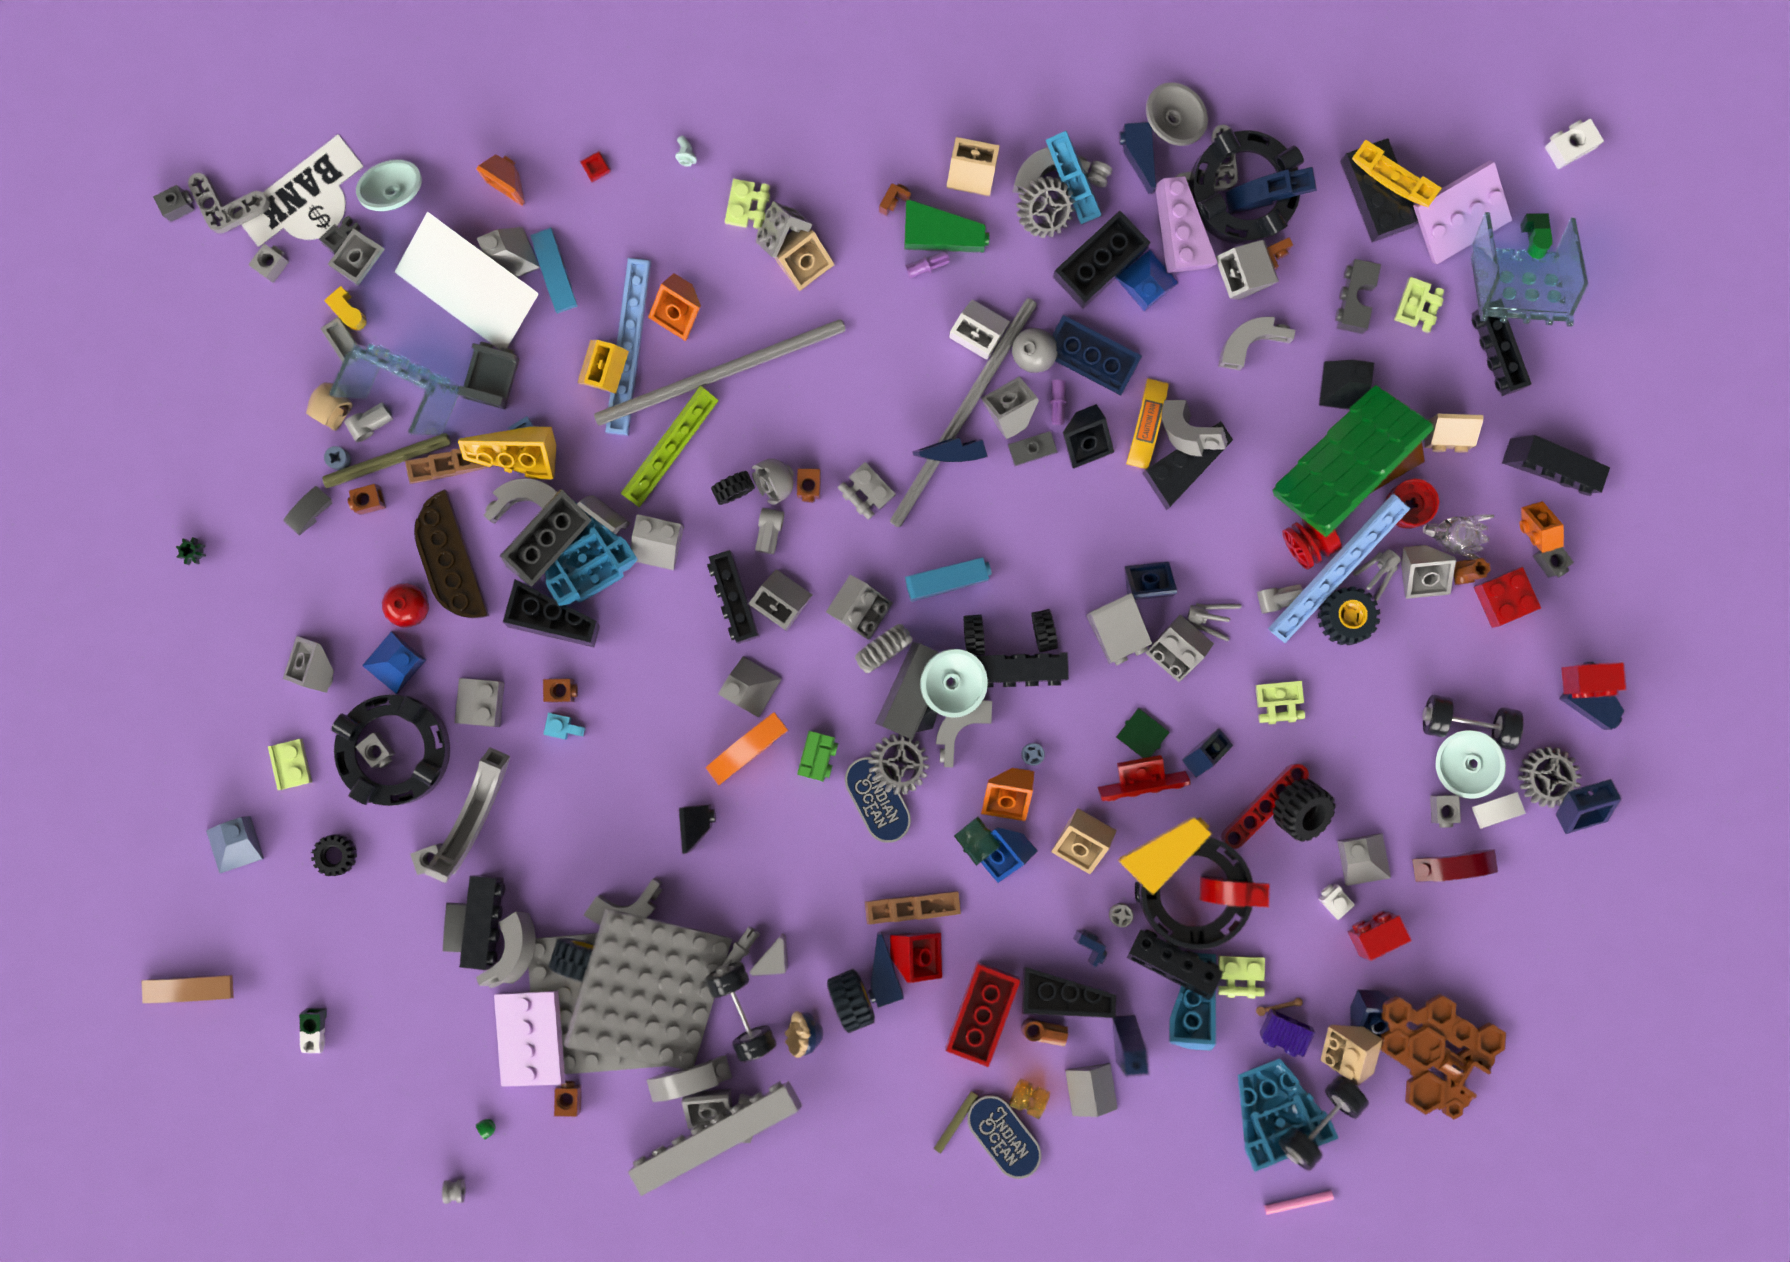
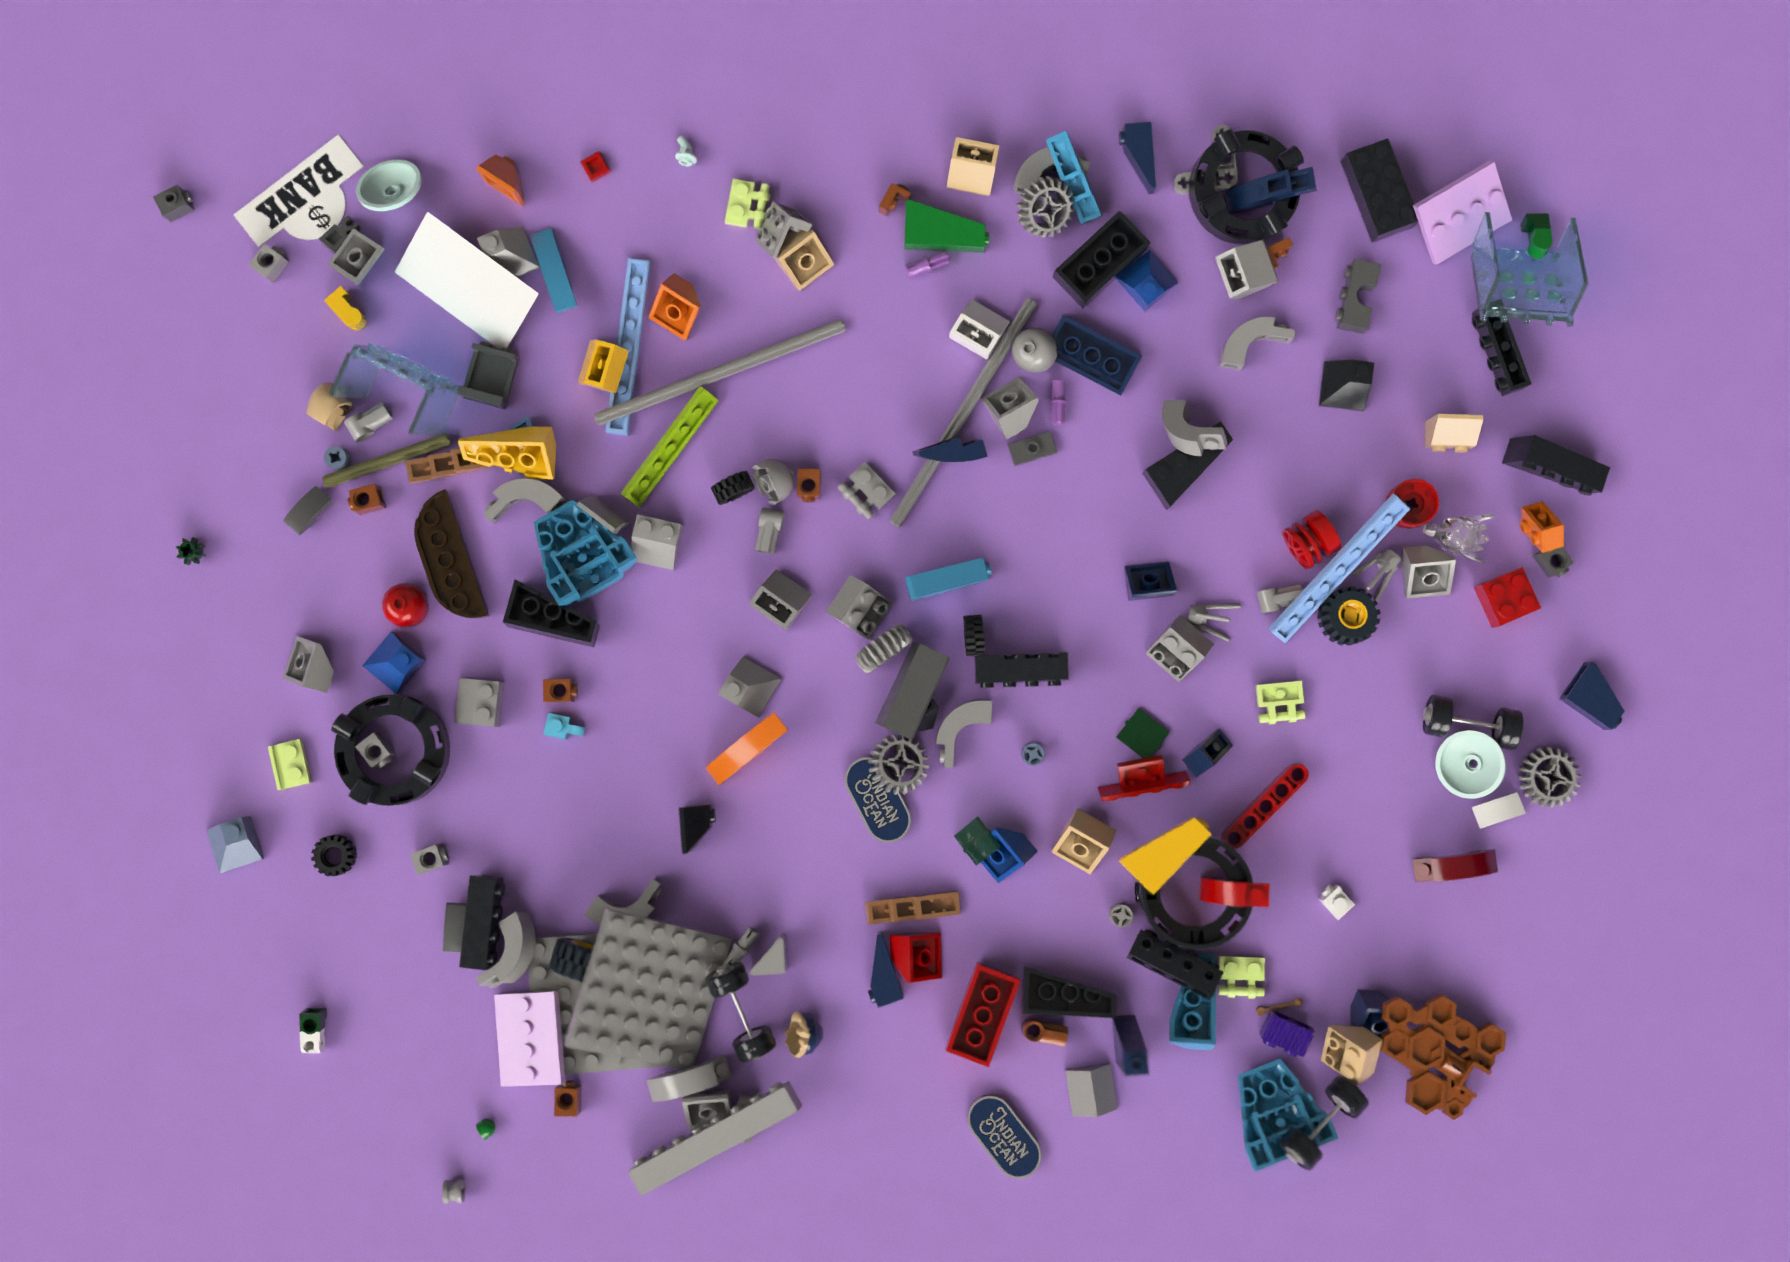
medium nougat slope [142,975,234,1003] -> none
light grey beam [188,173,270,234] -> none
light grey tile [320,317,363,365] -> none
light grey arch [425,747,510,883] -> none
dark grey slope [500,489,592,586] -> none
black brick [707,550,759,644] -> none
bright green brick [797,731,839,782] -> none
black wheel [827,969,875,1033] -> none
light aqua dish [920,649,988,717] -> none
olive bar [934,1091,979,1153] -> none
orange slope [981,768,1035,821] -> none
clear yellow wheel [1009,1078,1050,1119] -> none
black tyre [1031,609,1058,652] -> none
black slope [1063,404,1114,469] -> none
dark blue bracket [1073,929,1107,968] -> none
light grey slope [1086,593,1152,665] -> none
light grey wheel [1087,161,1113,188] -> none
yellow slope [1126,378,1169,469] -> none
light grey dish [1146,83,1208,146] -> none
lavender wedge [1156,176,1218,273] -> none
bright pink bar [1264,1190,1334,1215] -> none
green piece [1273,385,1434,537] -> none
black tyre [1273,778,1336,842] -> none
light grey slope [1337,833,1391,886] -> none
red brick [1347,911,1412,961] -> none
yellow slope [1352,140,1442,207] -> none
yellowish green plate [1394,277,1444,333] -> none
light grey brick [1430,795,1461,828] -> none
dark orange piece [1454,558,1491,585] -> none
white brick [1545,119,1604,169] -> none
dark blue window [1556,779,1622,834] -> none
red brick [1561,662,1626,698] -> none

